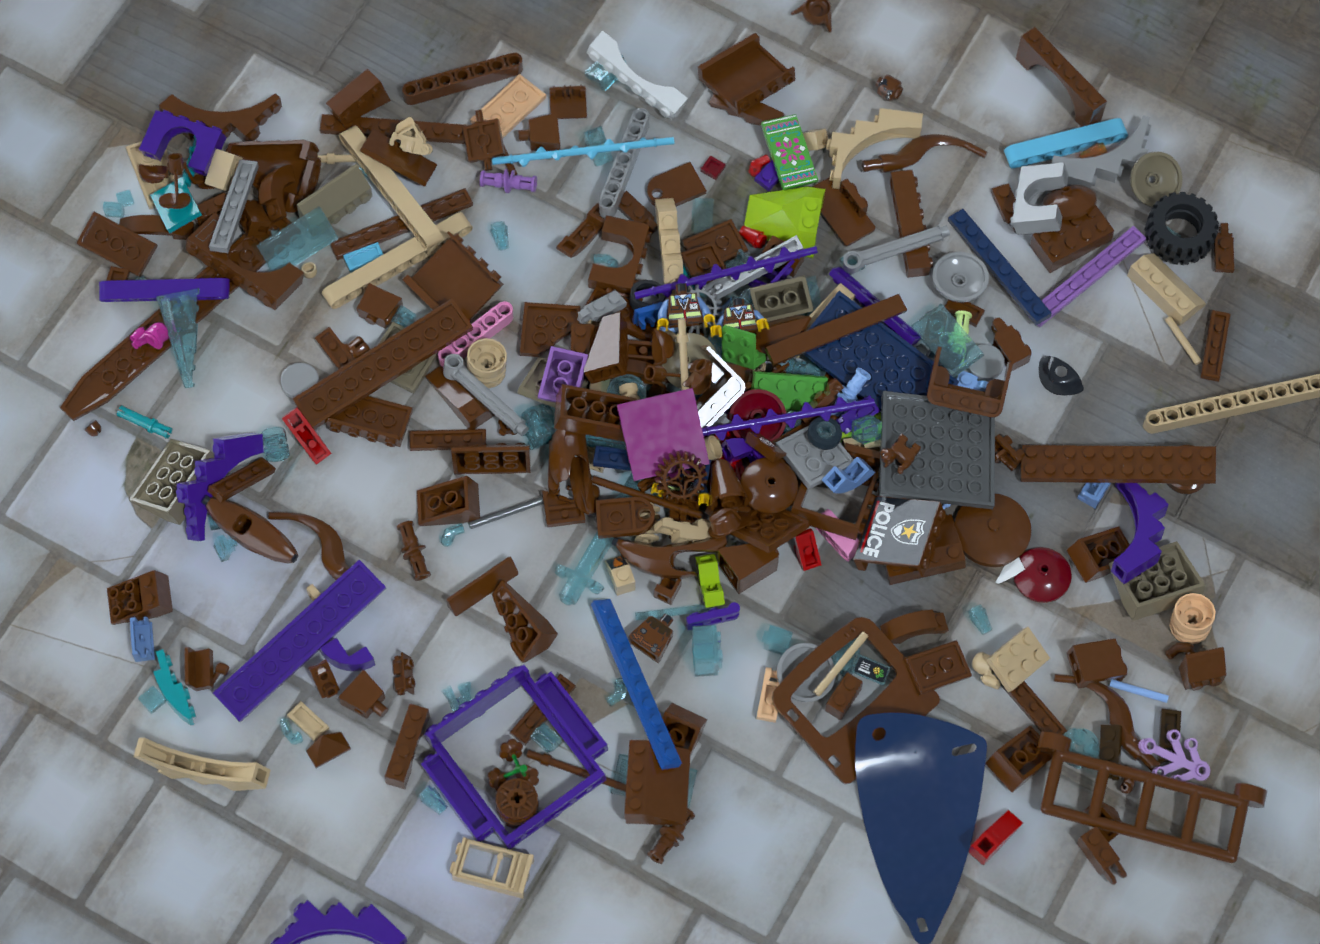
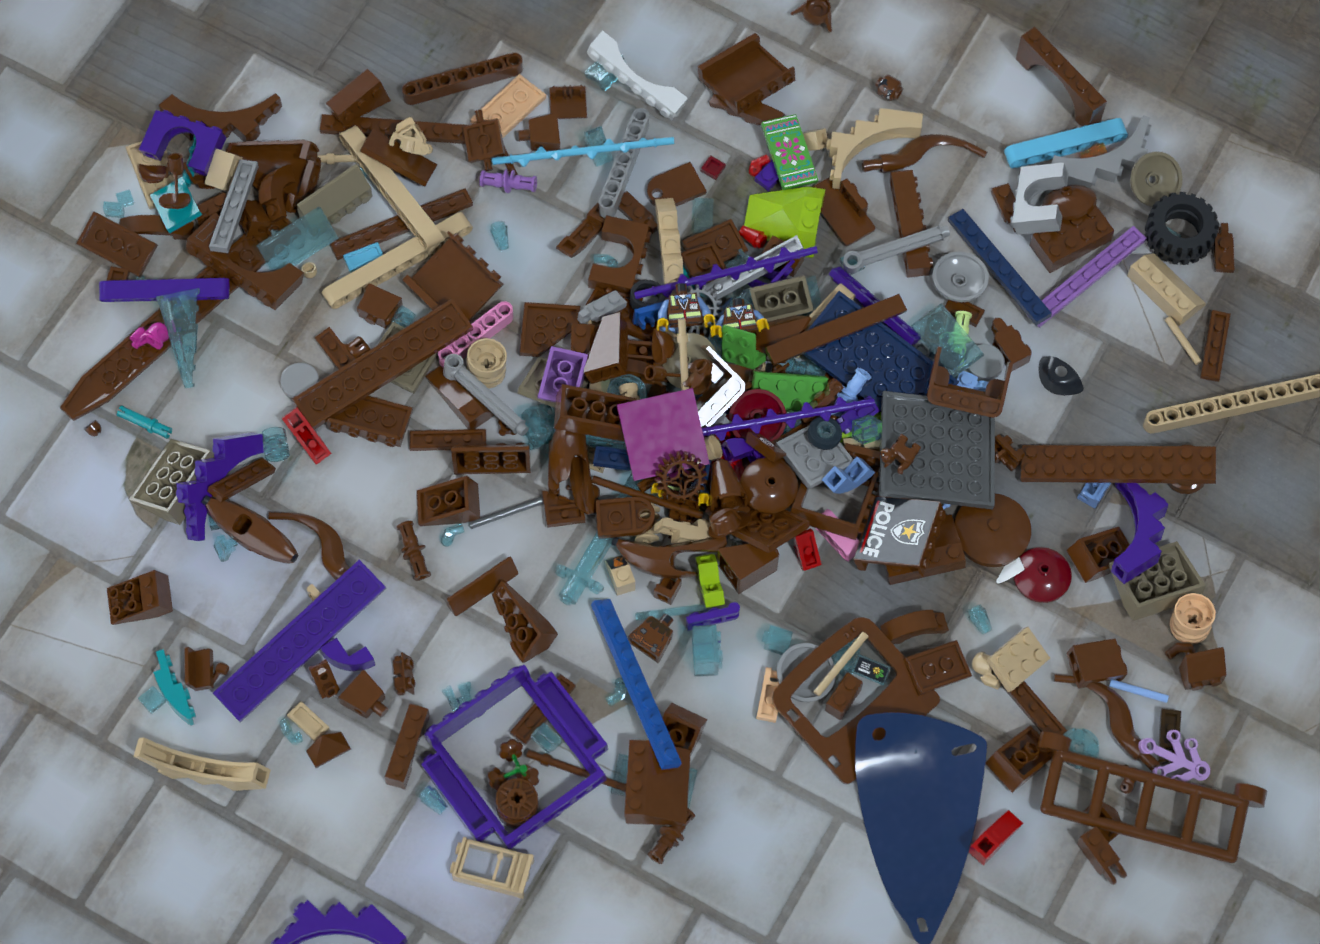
medium blue hinge [130,617,155,662] -> none
dark brown plate [1099,725,1122,781] -> none

